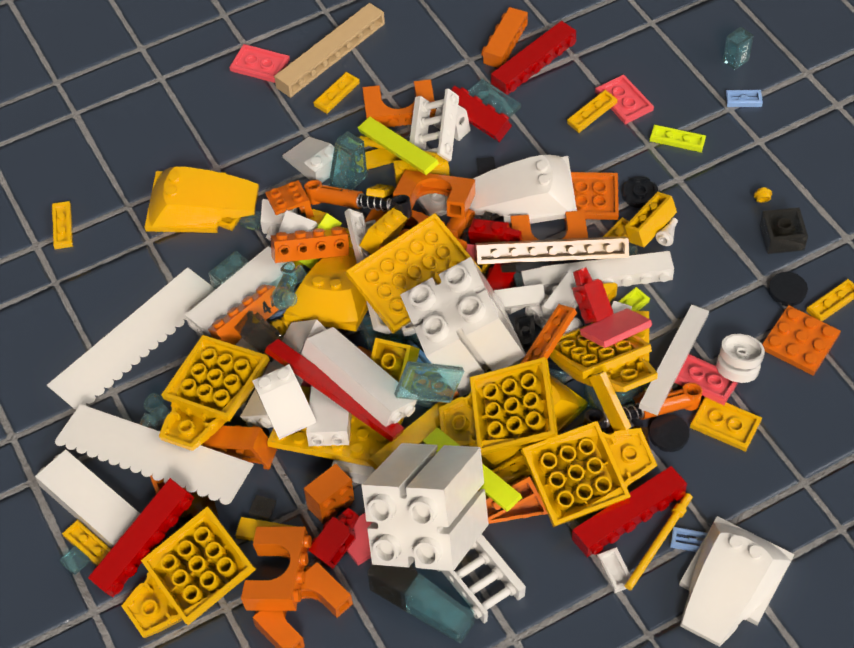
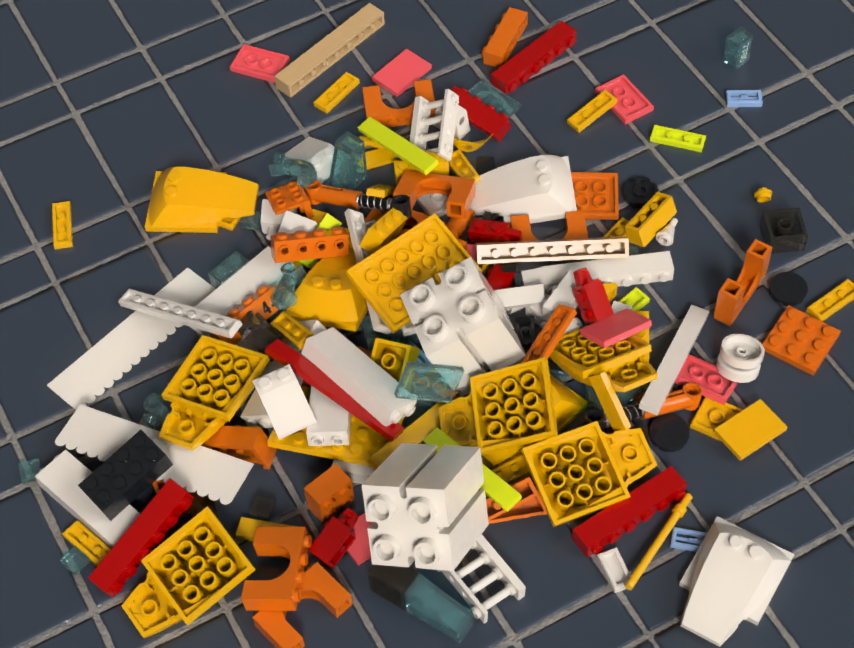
none -> clear light blue tile [19,458,41,484]
none -> black brick [78,430,173,521]
none -> white tile [118,289,242,339]
none -> clear light blue piece [269,152,317,188]
none -> yellow tile [270,311,314,350]
none -> coral tile [372,49,432,97]
none -> yellow tile [448,149,481,183]
none -> yellow piece [453,134,493,152]
none -> orange arch [713,239,773,326]
none -> yellow tile [713,399,787,461]

